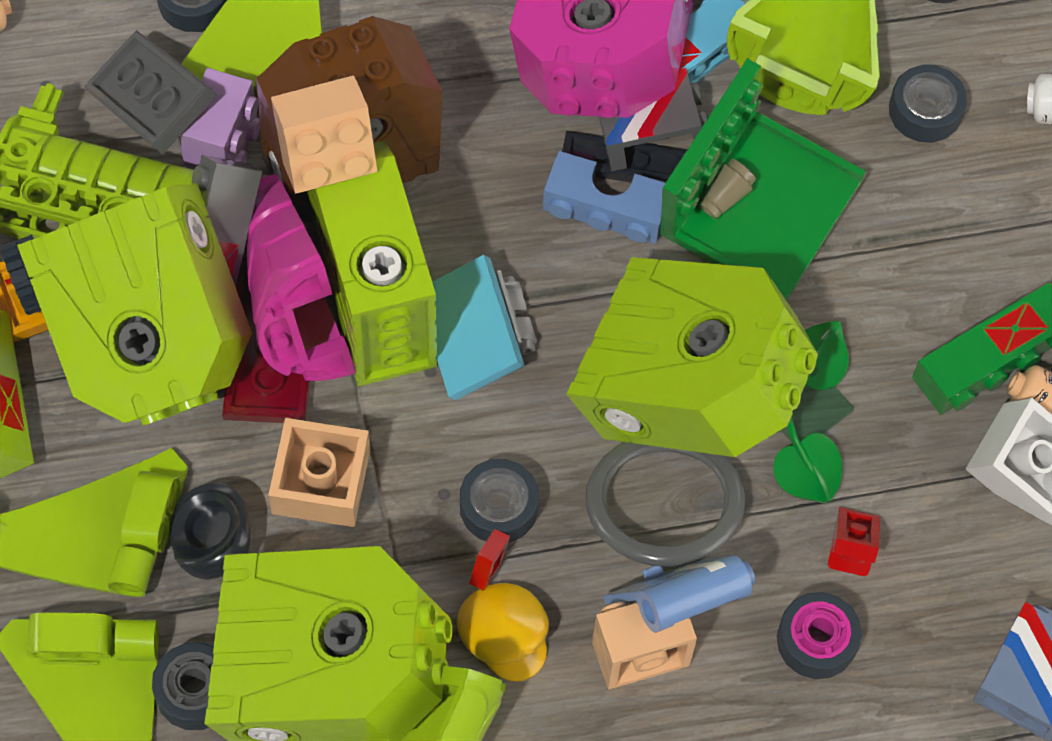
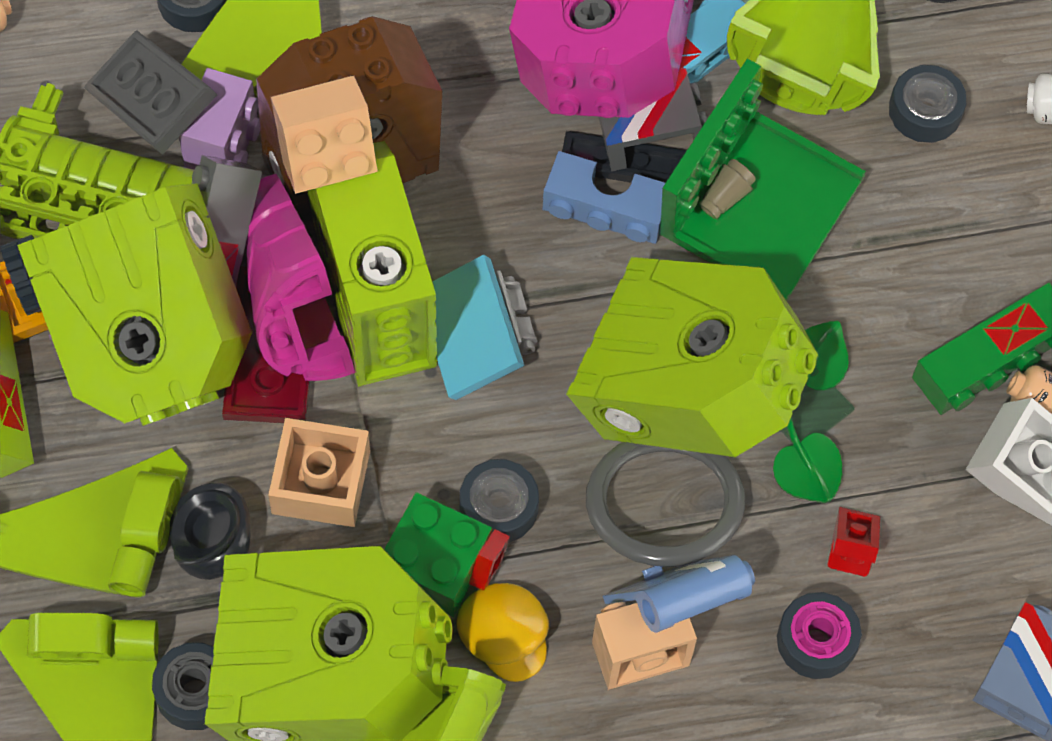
none -> green brick [384,492,492,617]

